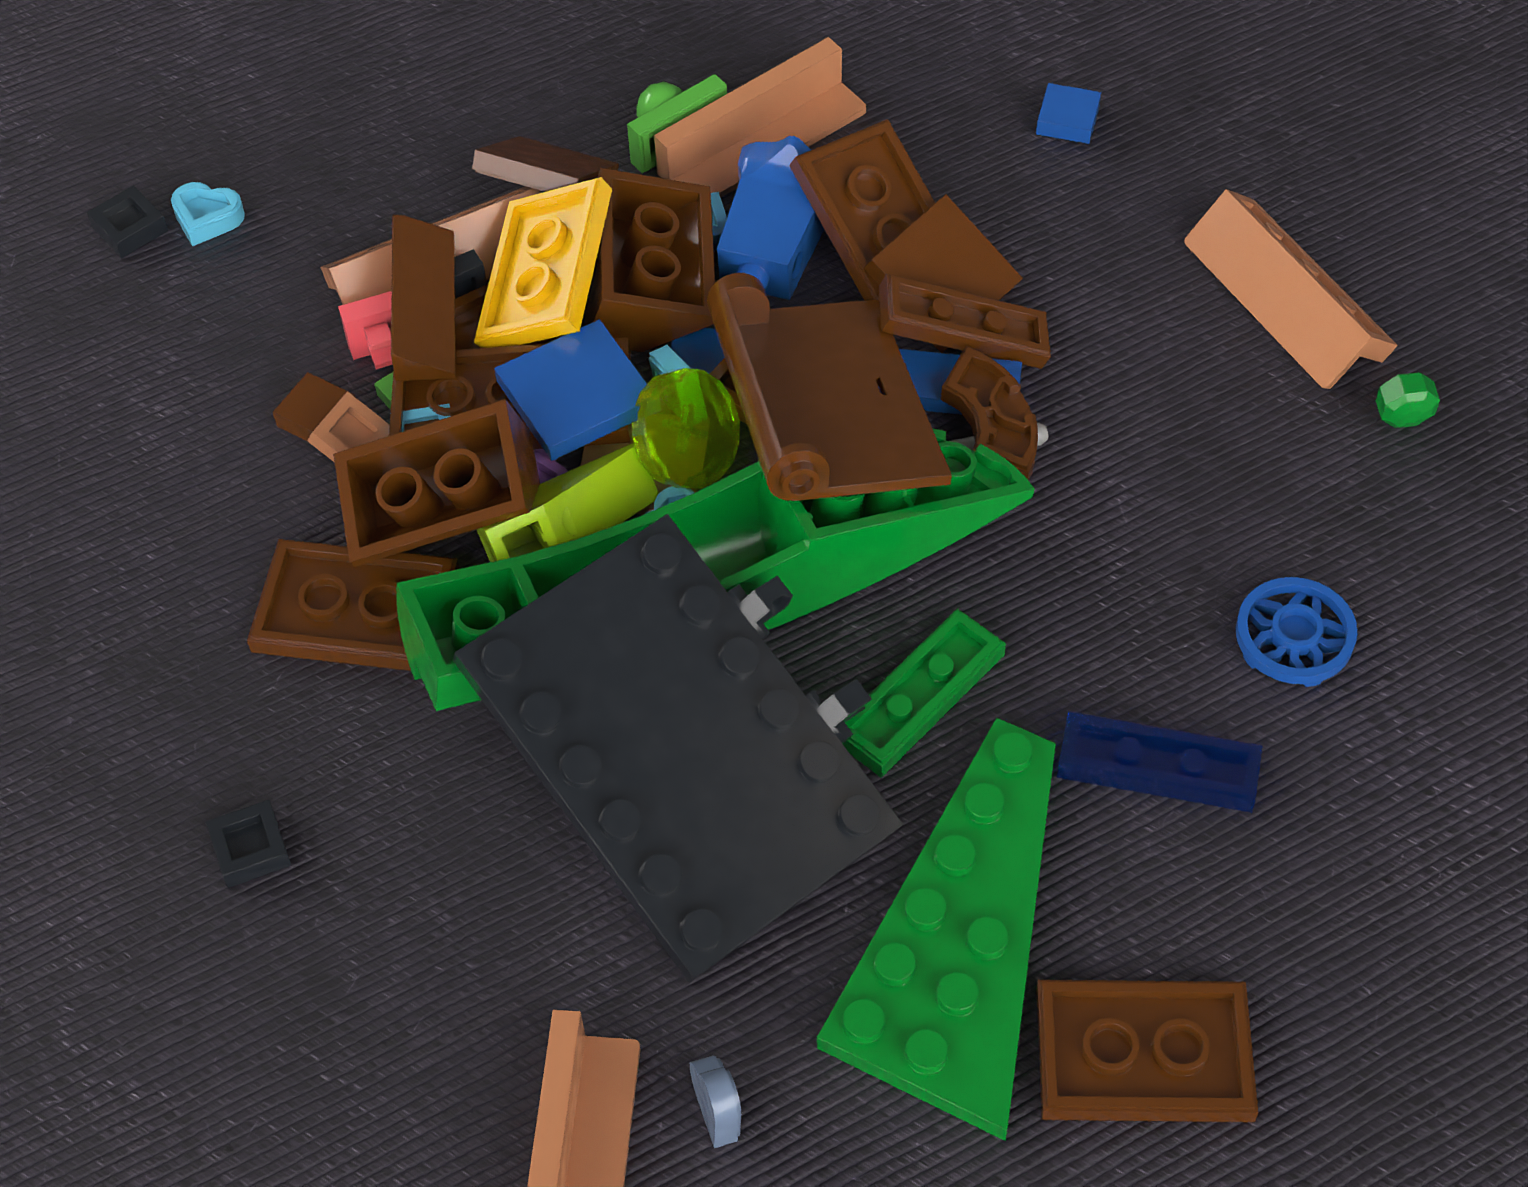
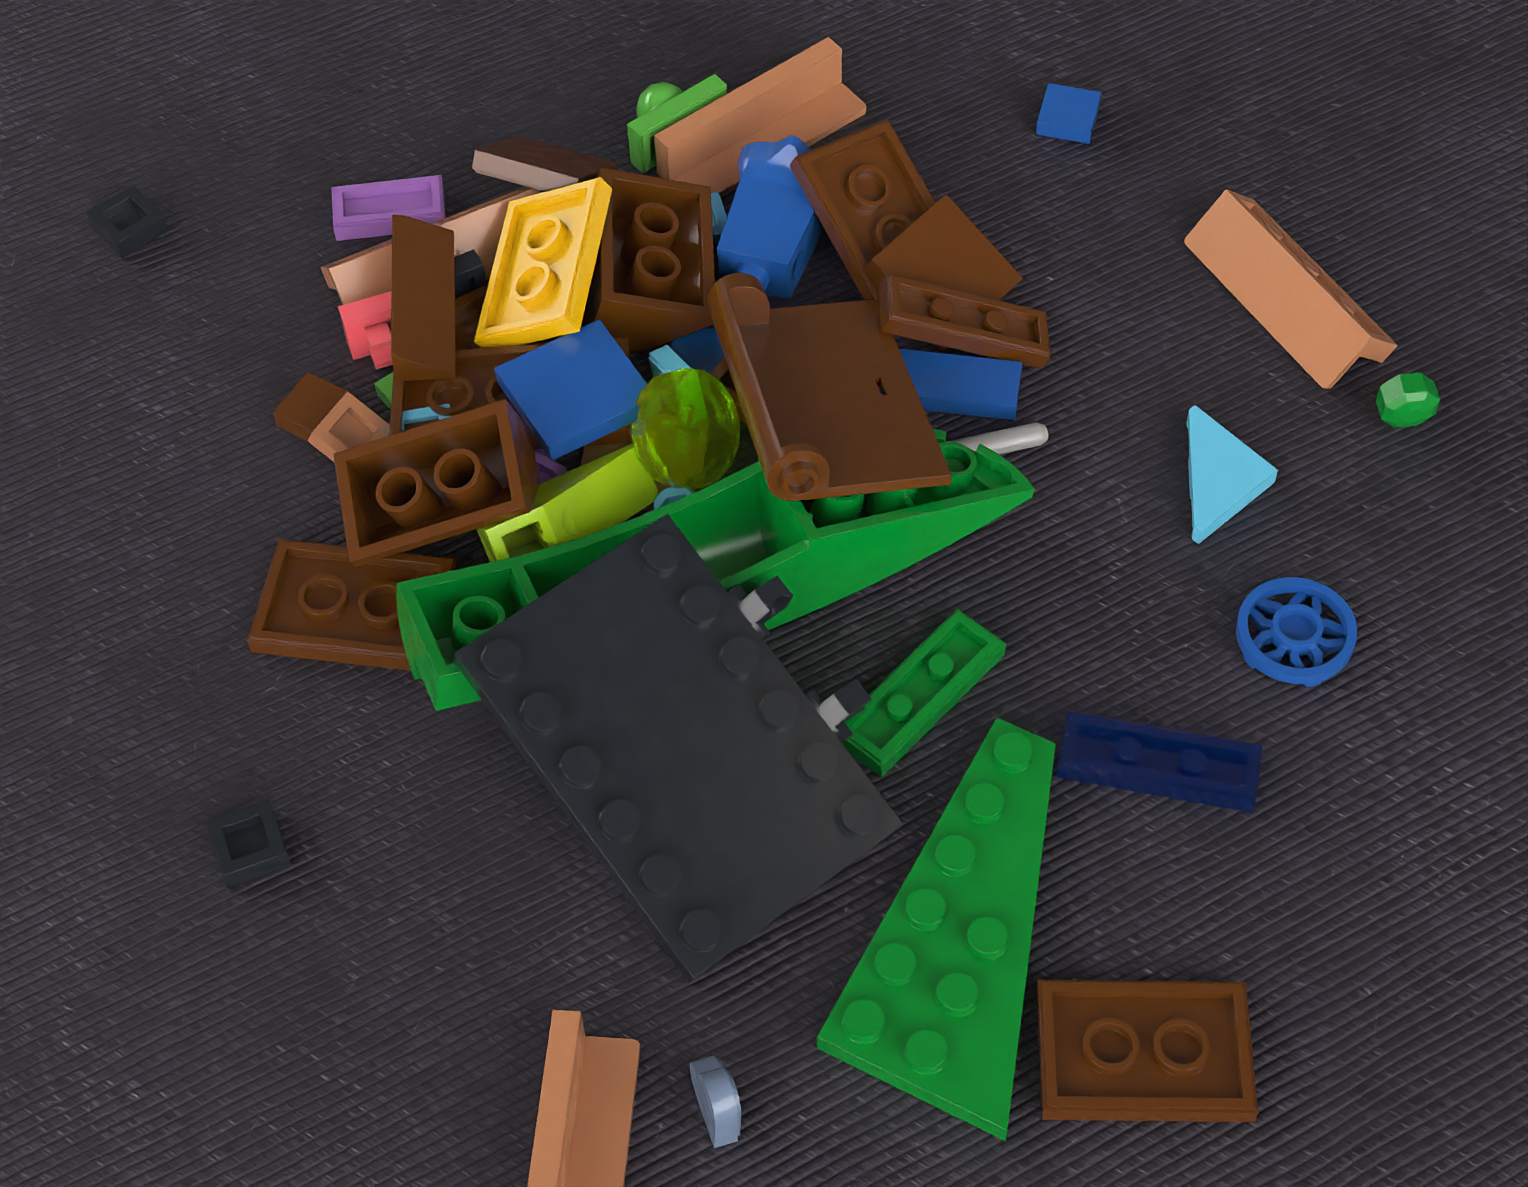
medium azure tile [171,182,245,246] -> none
reddish brown tile [940,346,1038,481] -> none
none -> medium lavender tile [331,175,446,241]
none -> medium azure tile [1186,405,1278,544]

